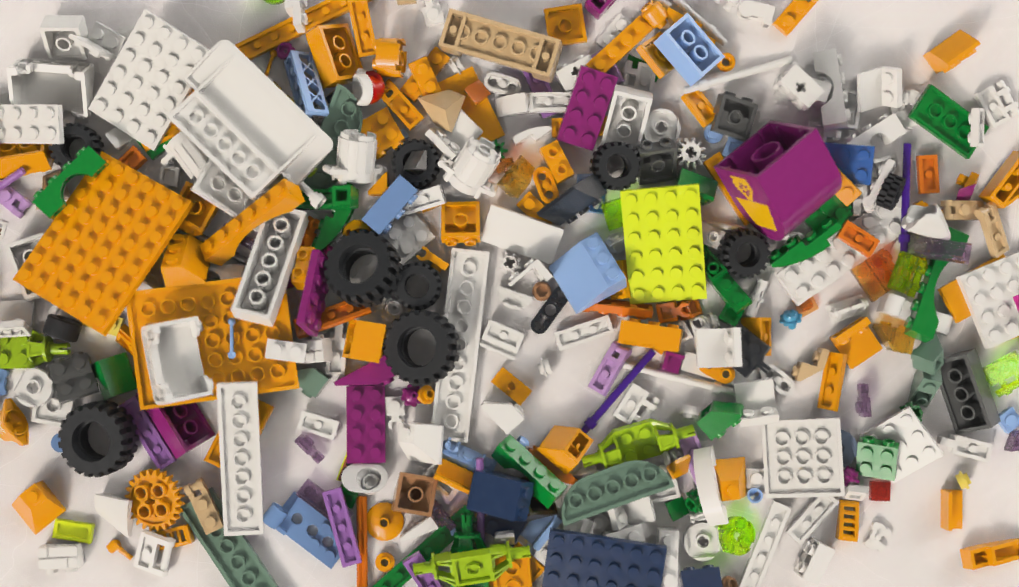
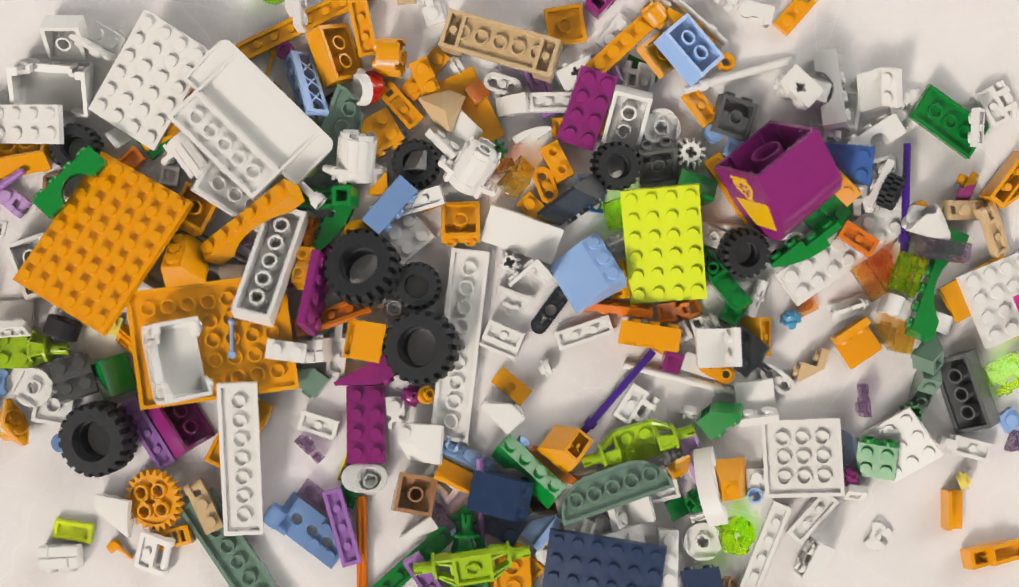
light orange slope [12,480,66,535] -> none
light orange dish [367,502,404,541] -> none
light orange plate [375,552,395,572] -> none
light orange plate [416,246,450,272] -> none
white slope [495,530,515,545] -> none
medium nougat plate [532,282,551,301] -> none
lavender plate [588,341,632,397] -> none
light orange plate [817,352,848,412] -> none
light orange slope [835,499,859,542] -> none
clear red plate [869,480,891,501] -> none
orange plate [916,155,940,194] -> none
light orange slope [923,29,981,74] -> none

